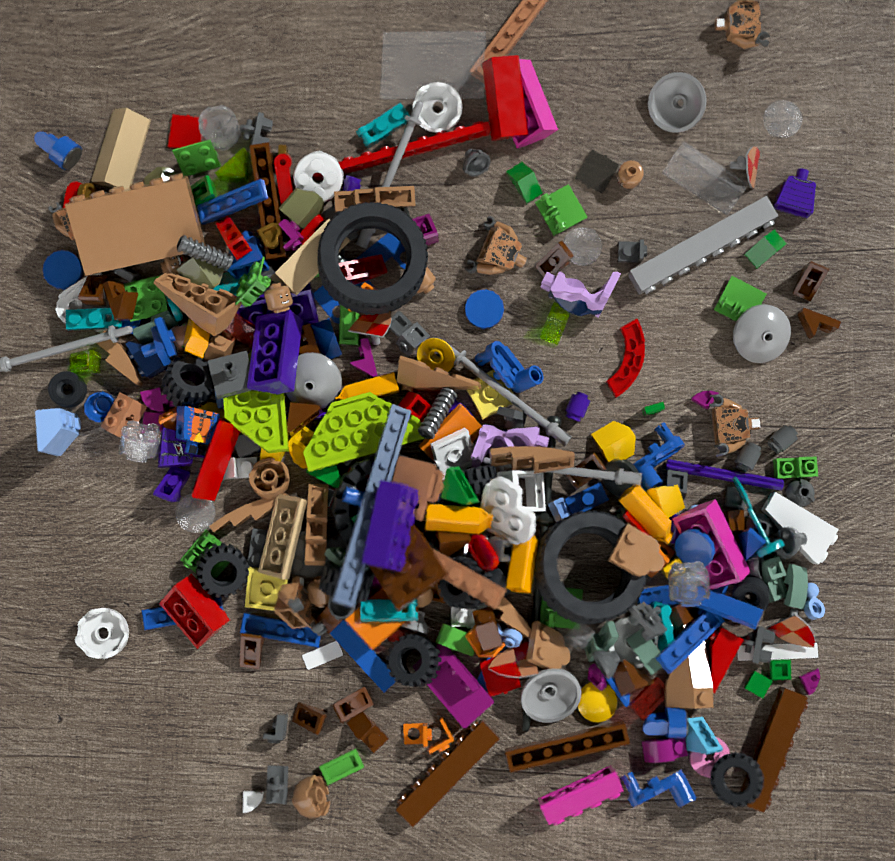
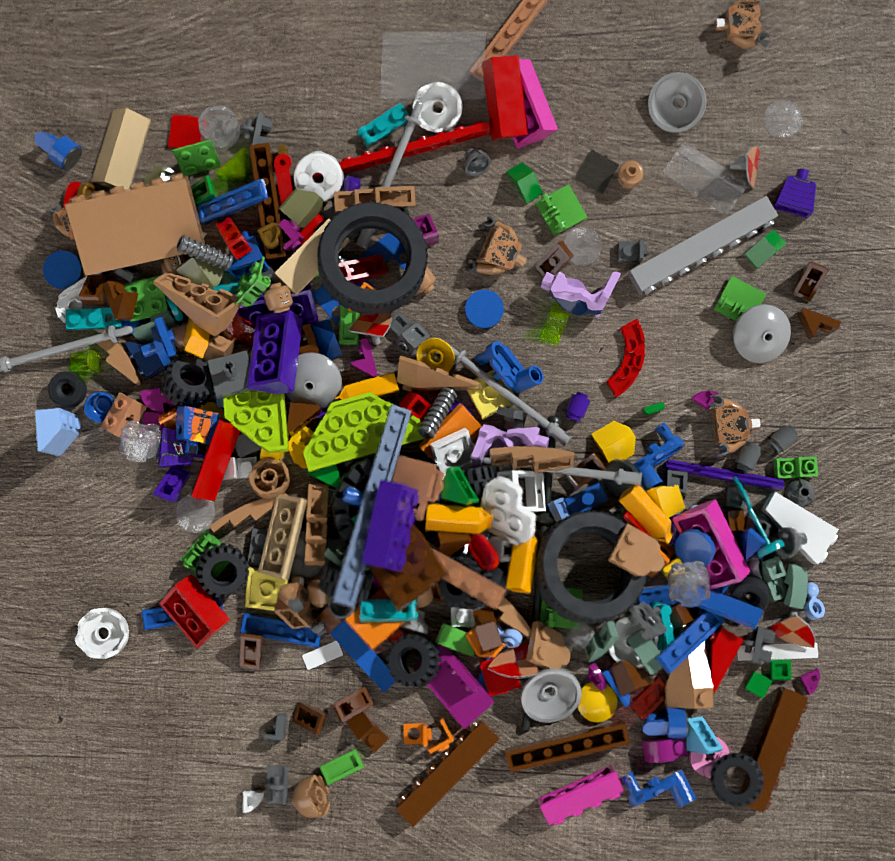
dark grey piece [592,650,621,679] -> none

